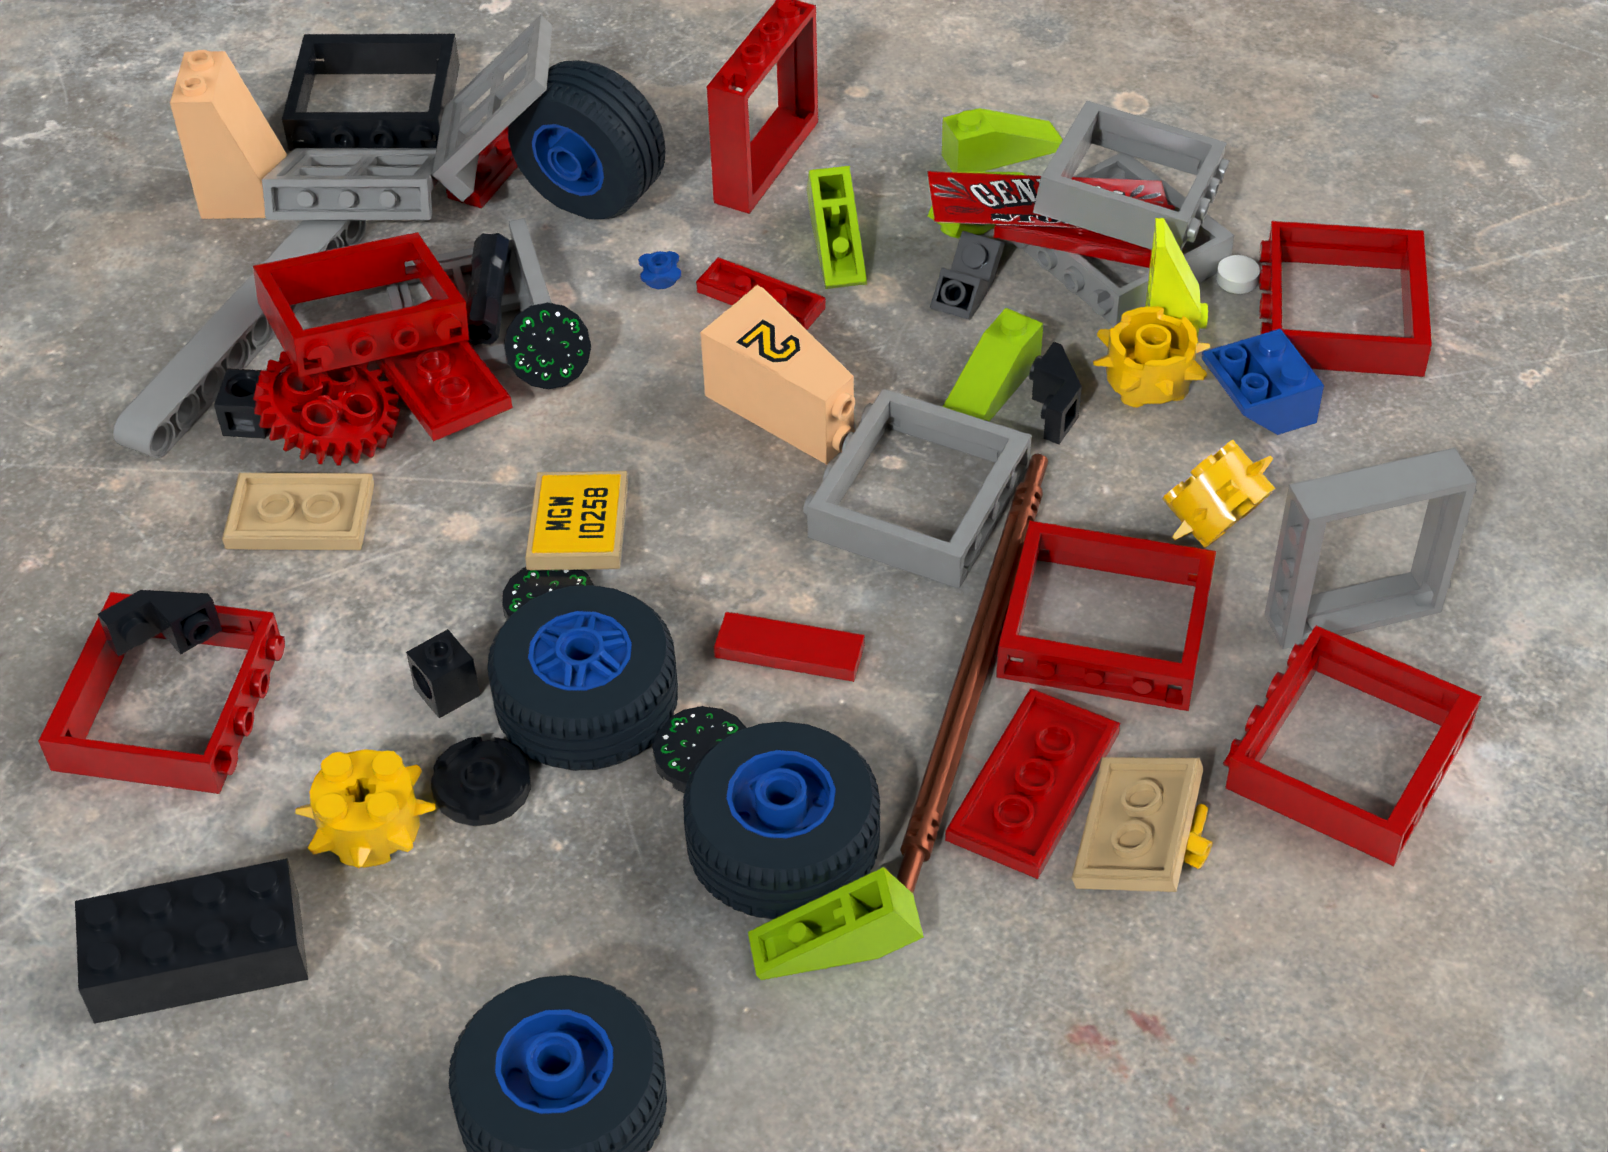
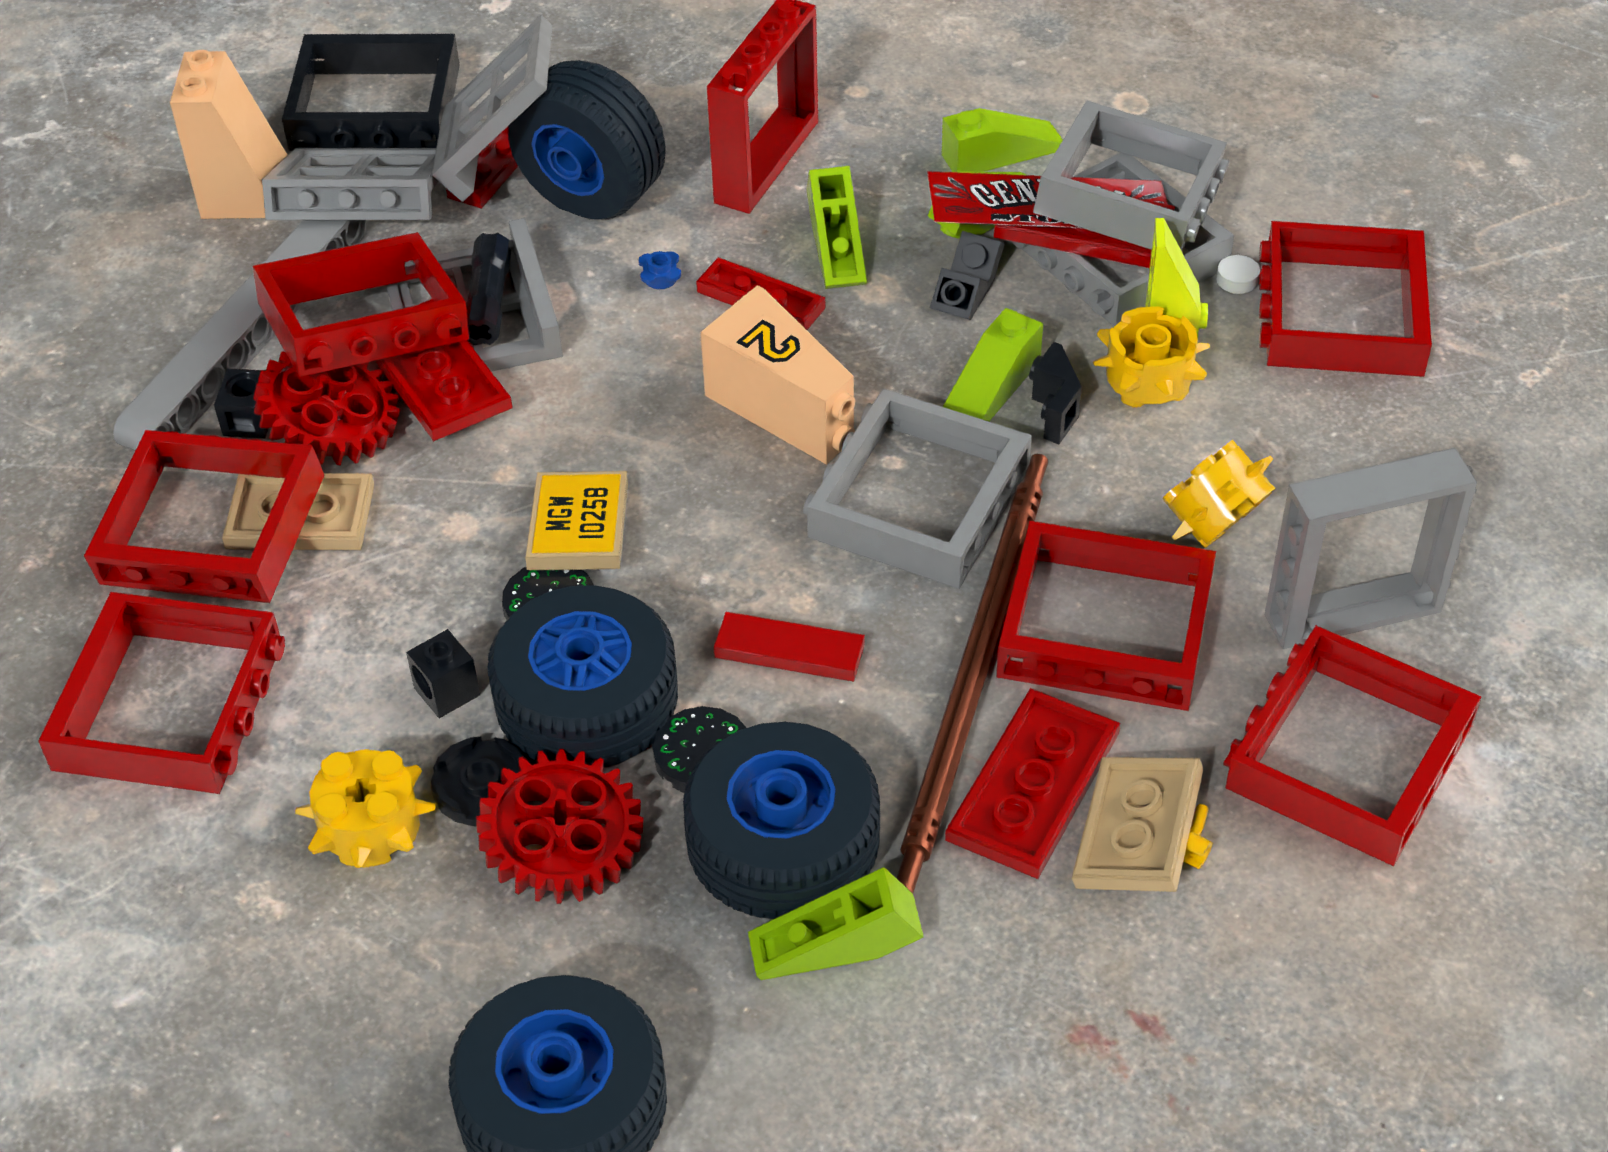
black brick [75,858,309,1024] -> none
black slope [98,590,222,657] -> none
black tile [503,302,591,390] -> none
blue slope [1201,329,1324,435] -> none
none -> red window [84,430,325,603]
none -> red gear [476,749,644,904]

